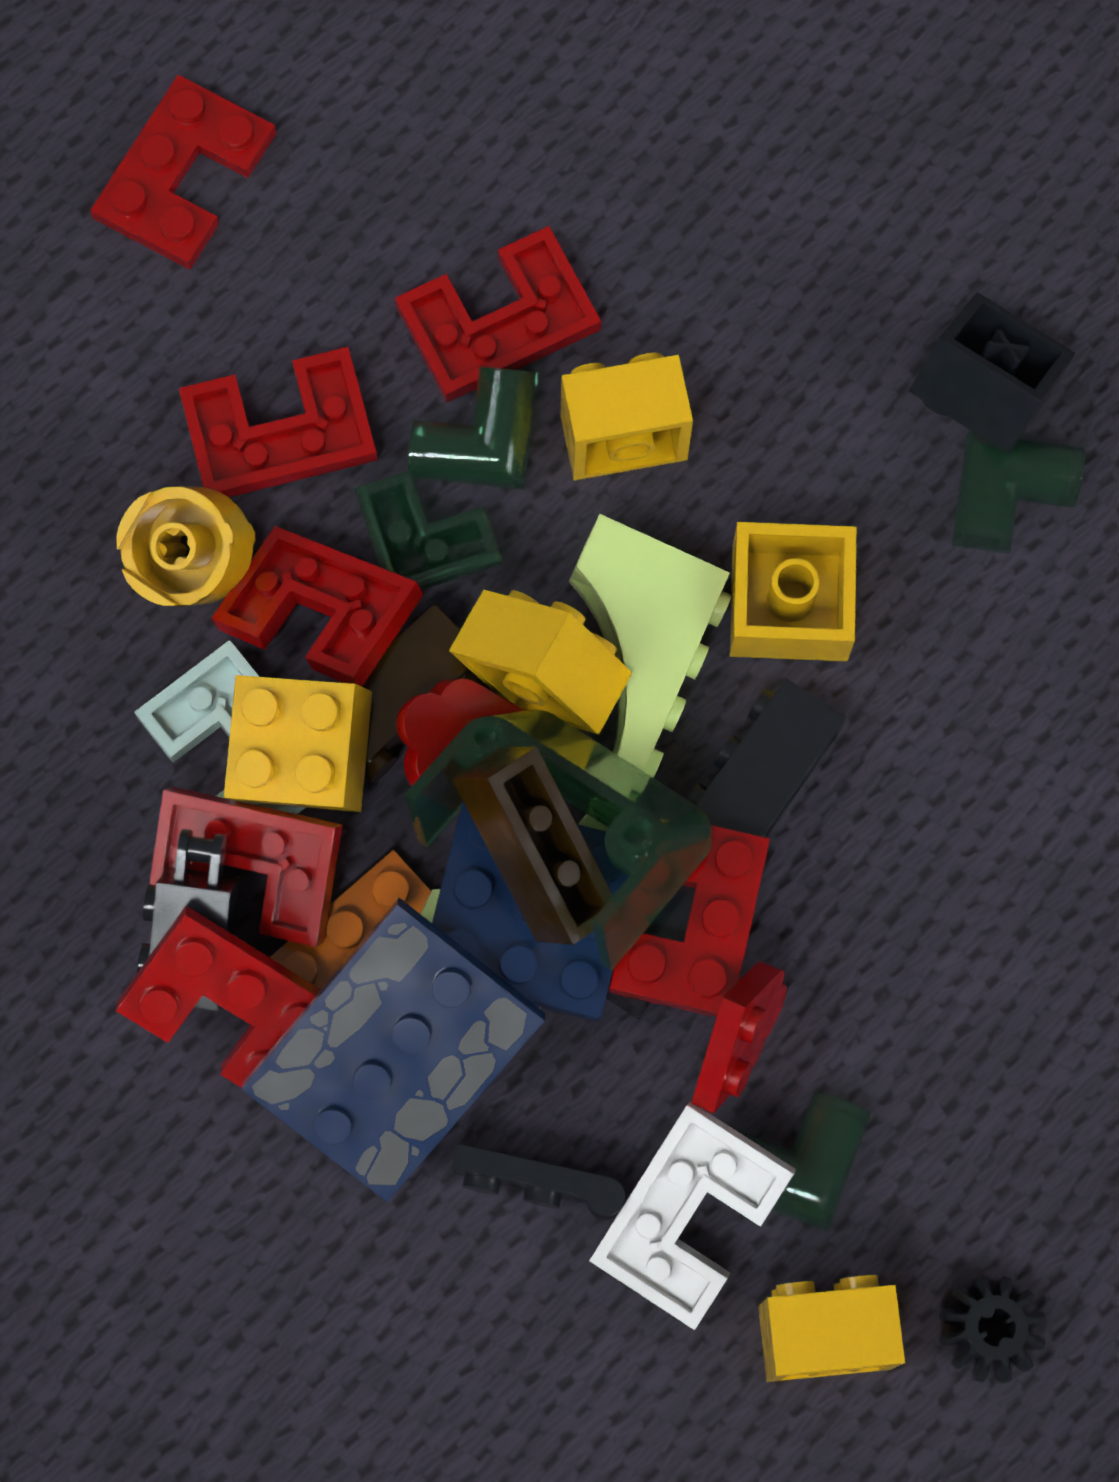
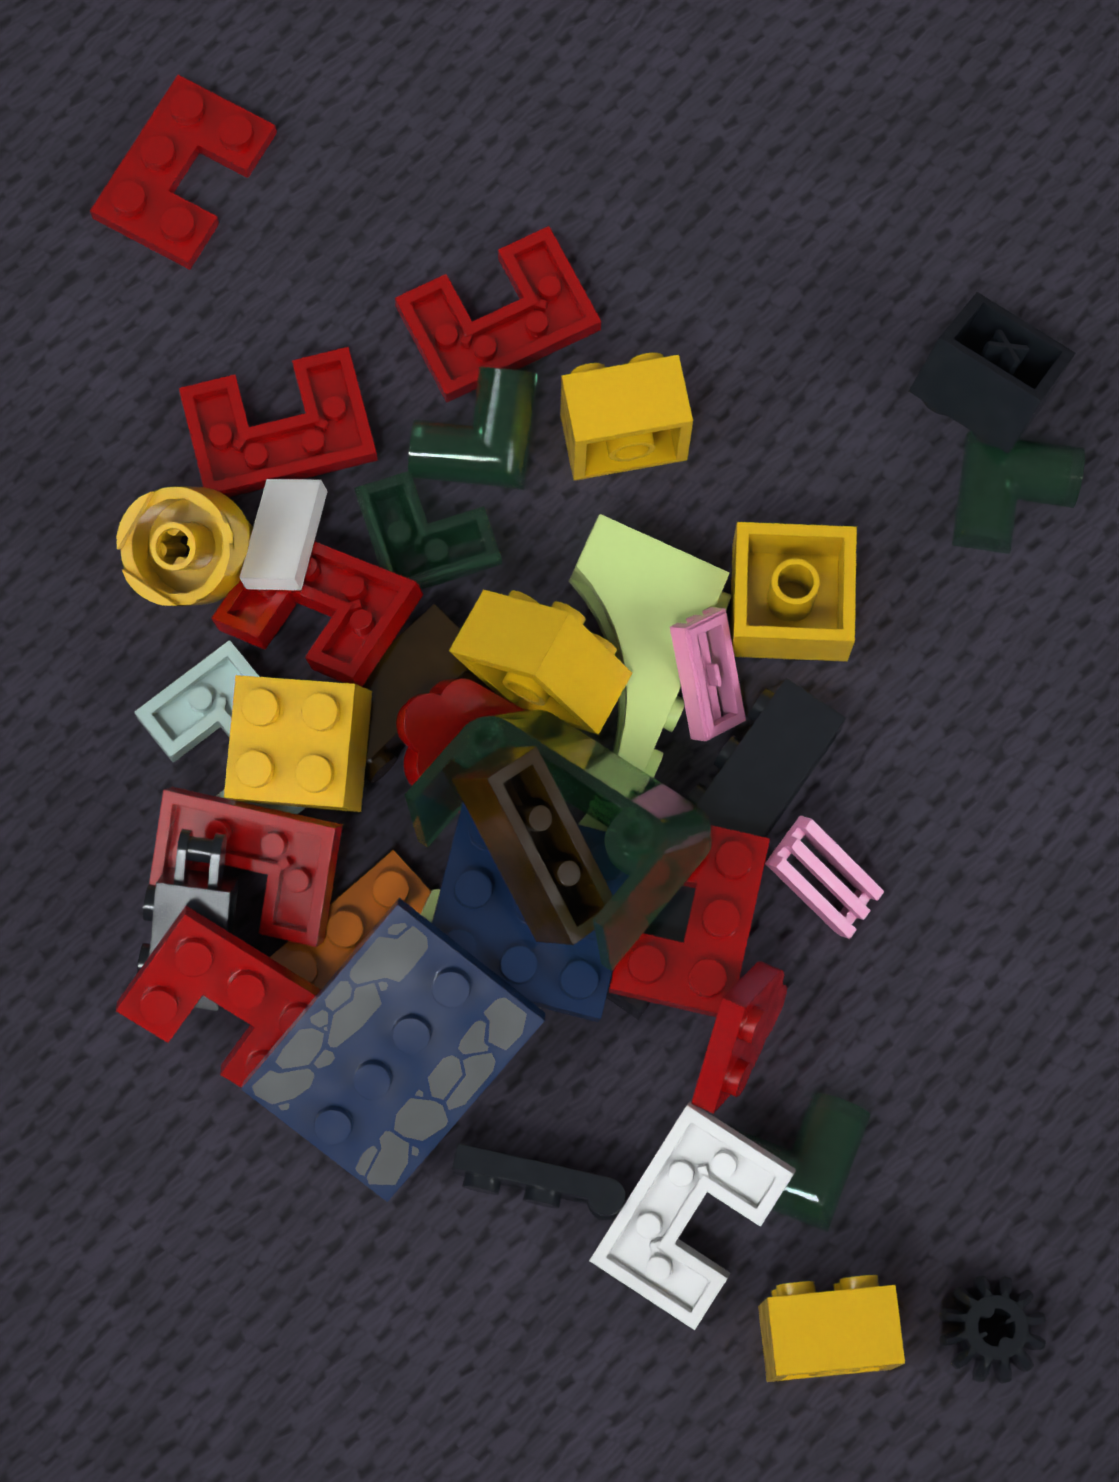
none -> white tile [239,479,327,590]
none -> bright pink tile [670,607,746,741]
none -> bright pink tile [765,816,884,939]

